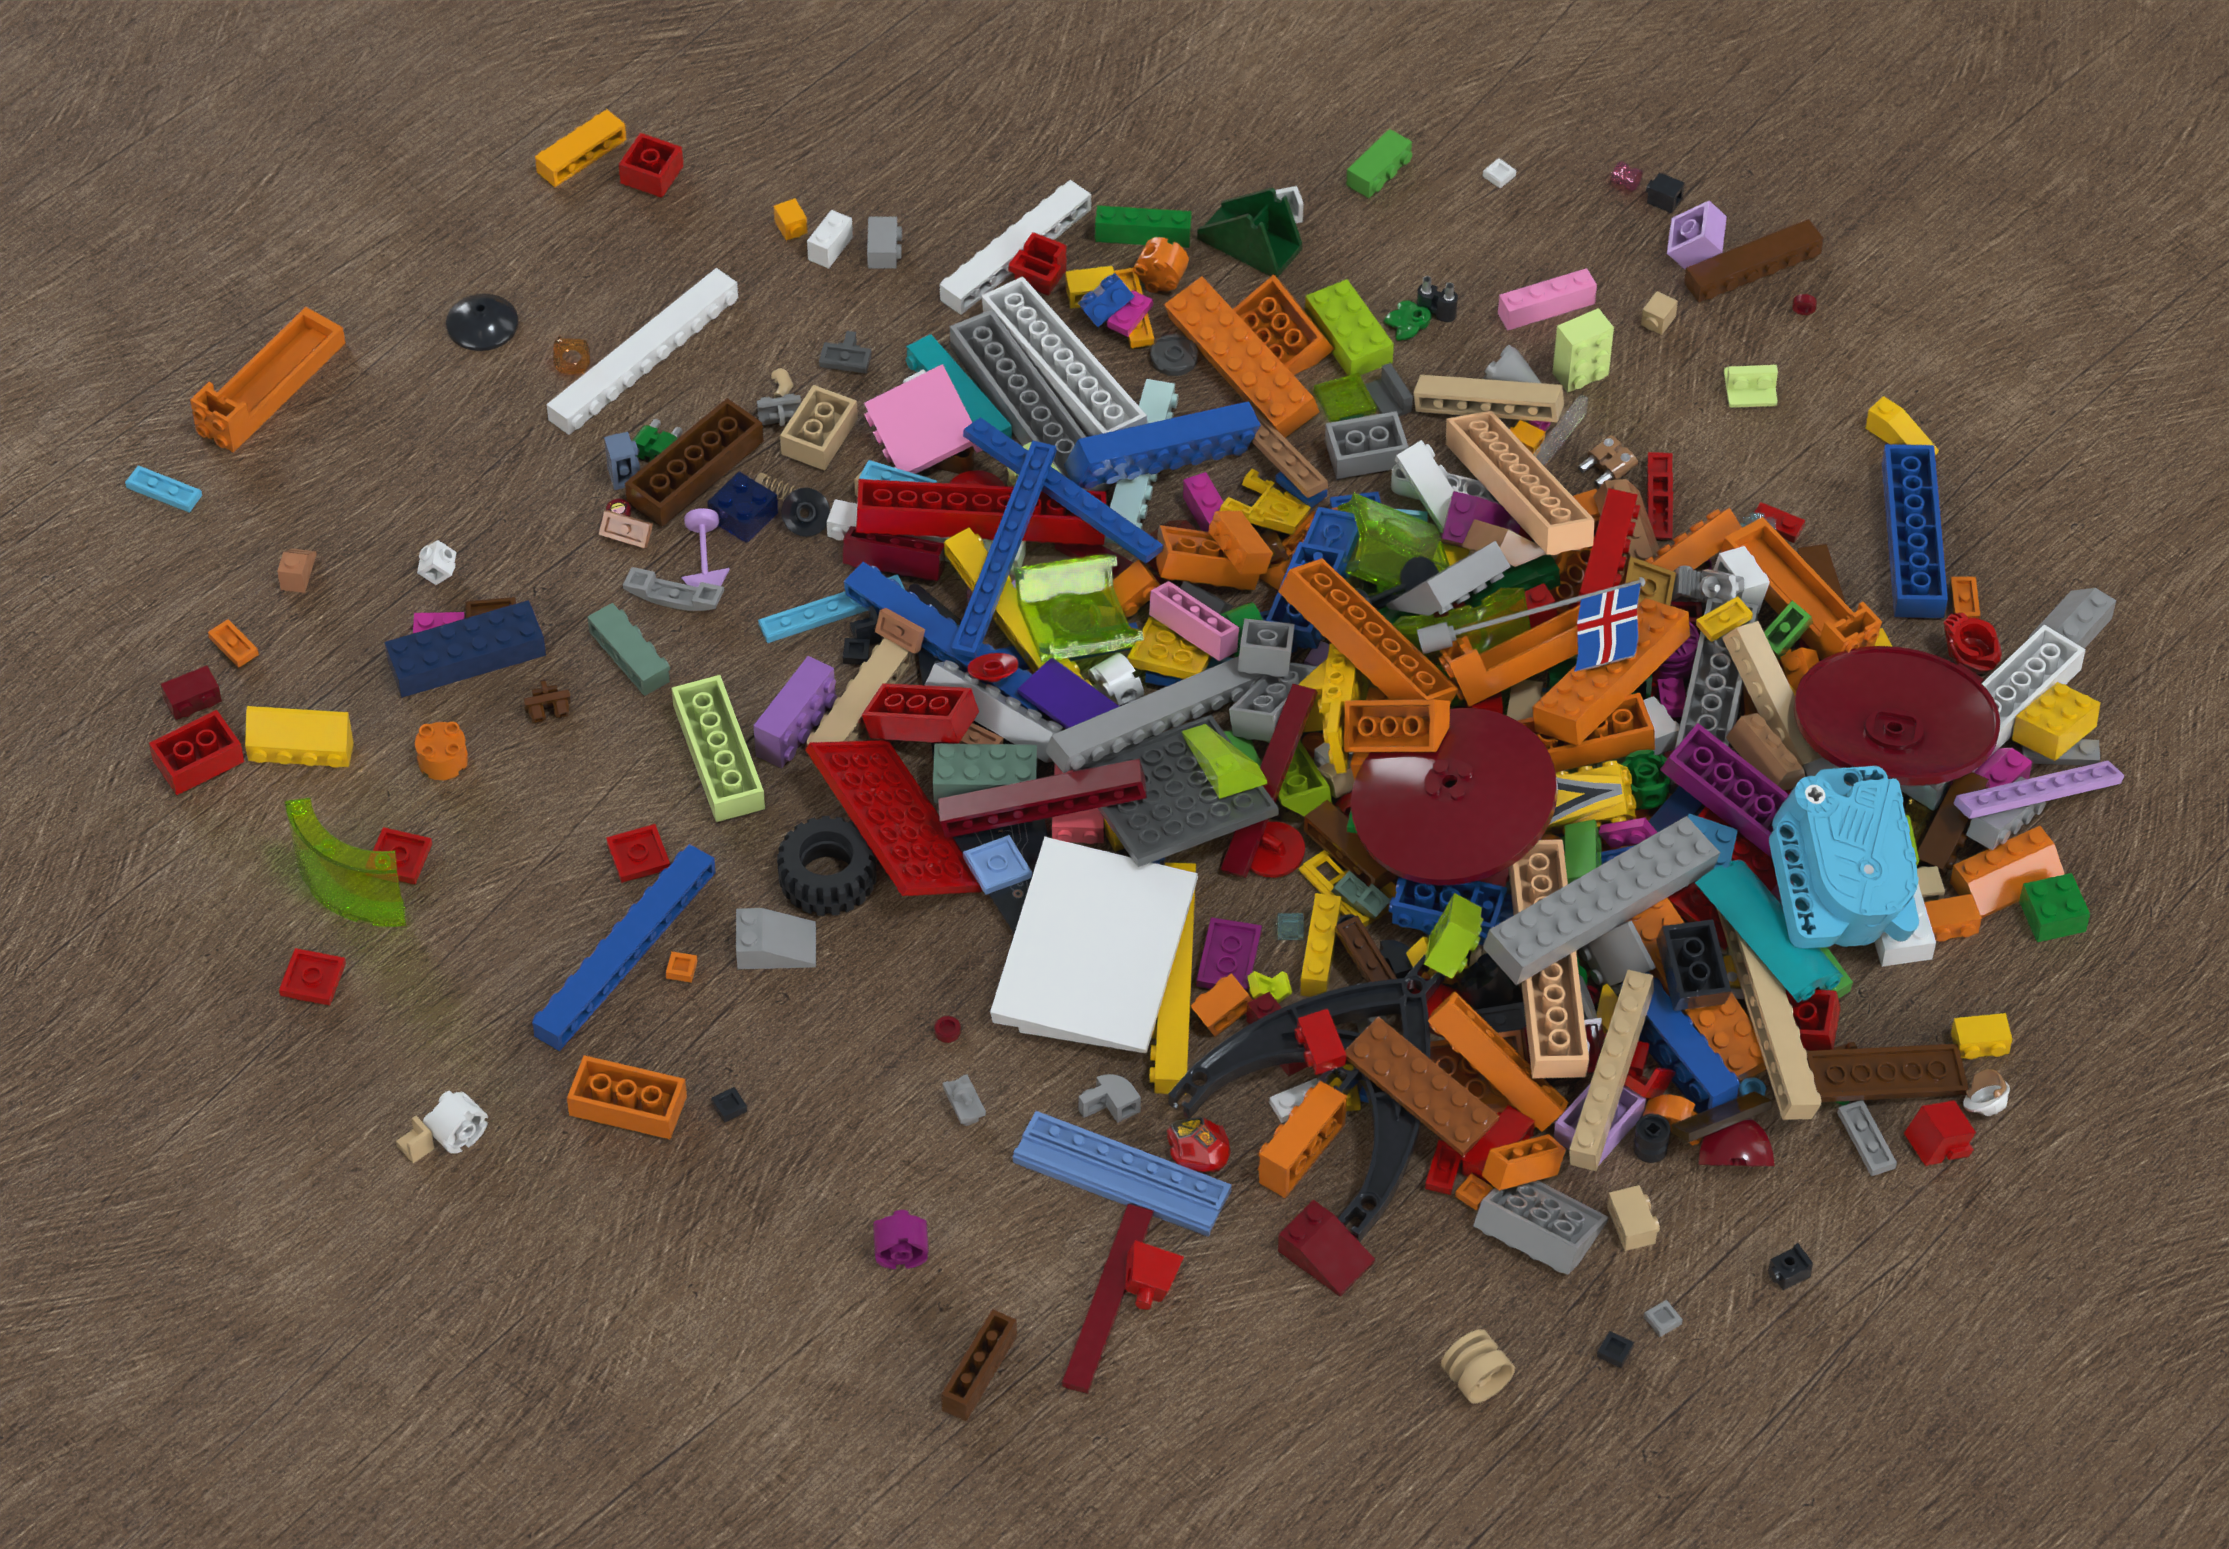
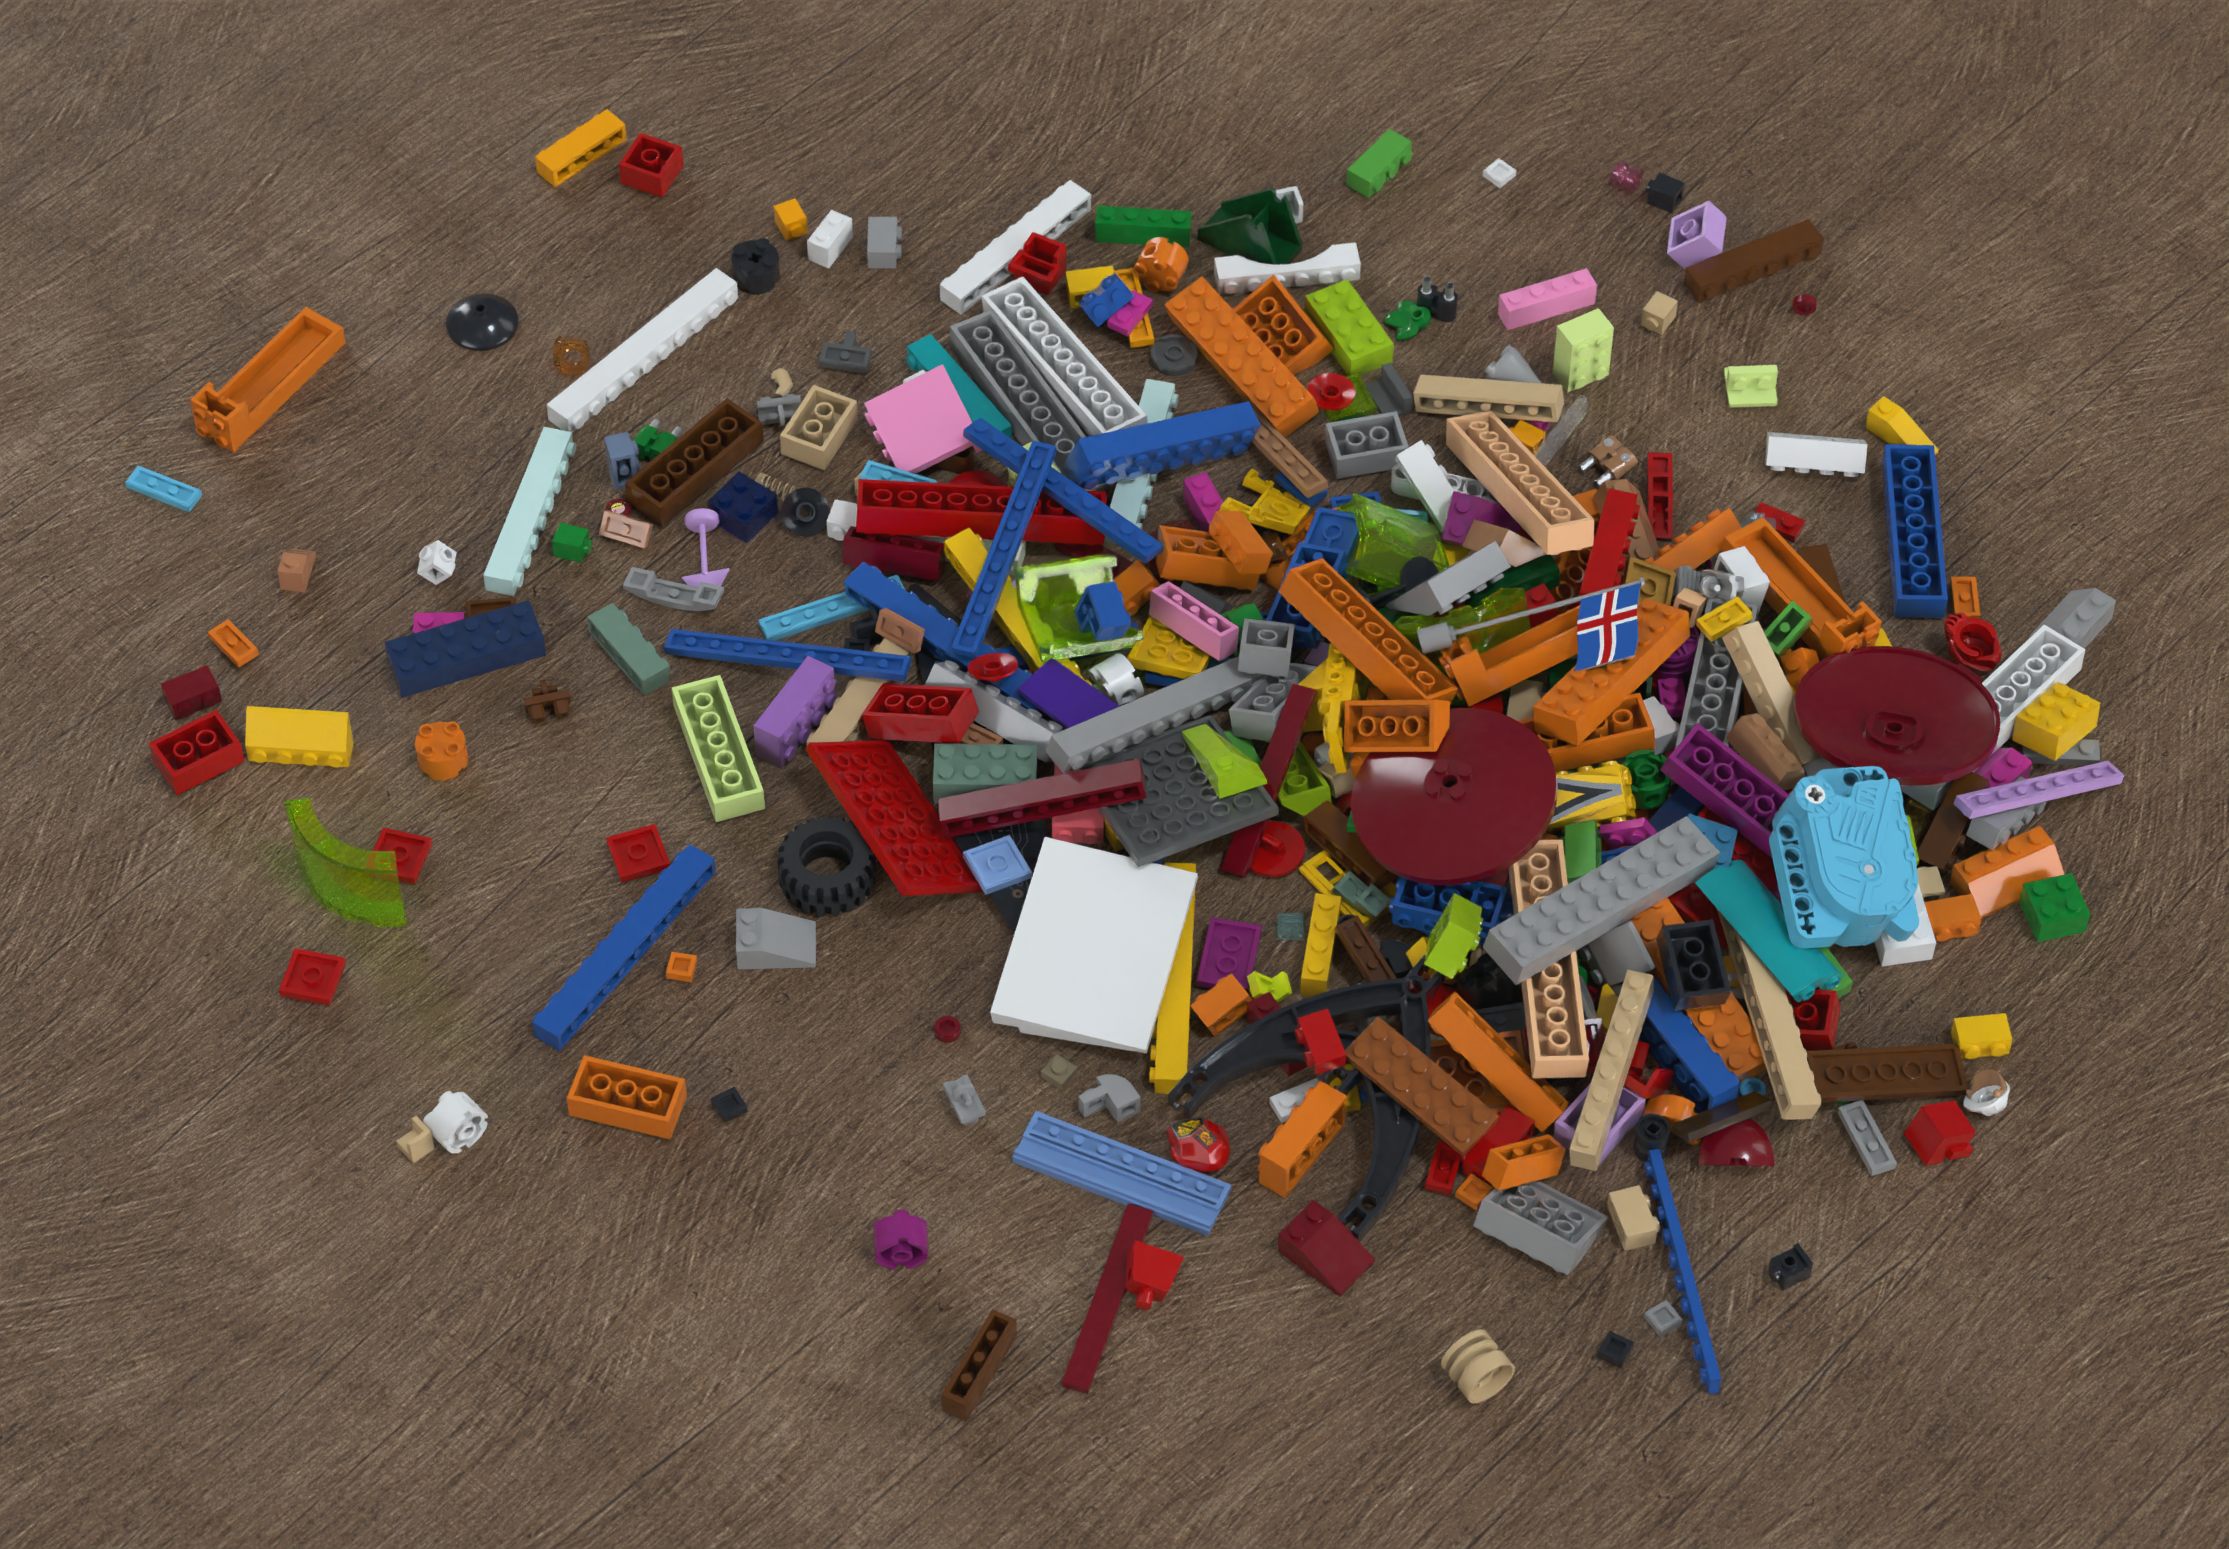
none -> light aqua brick [483,427,576,596]
none -> green brick [552,522,592,563]
none -> blue plate [664,629,912,682]
none -> black brick [731,238,780,295]
none -> dark tan plate [1041,1054,1078,1090]
none -> blue brick [1074,582,1131,641]
none -> white arch [1214,243,1361,295]
none -> red dish [1307,373,1356,410]
none -> blue plate [1644,1149,1721,1394]
none -> light nougat brick [1673,587,1708,628]
none -> white slope [1765,432,1867,477]

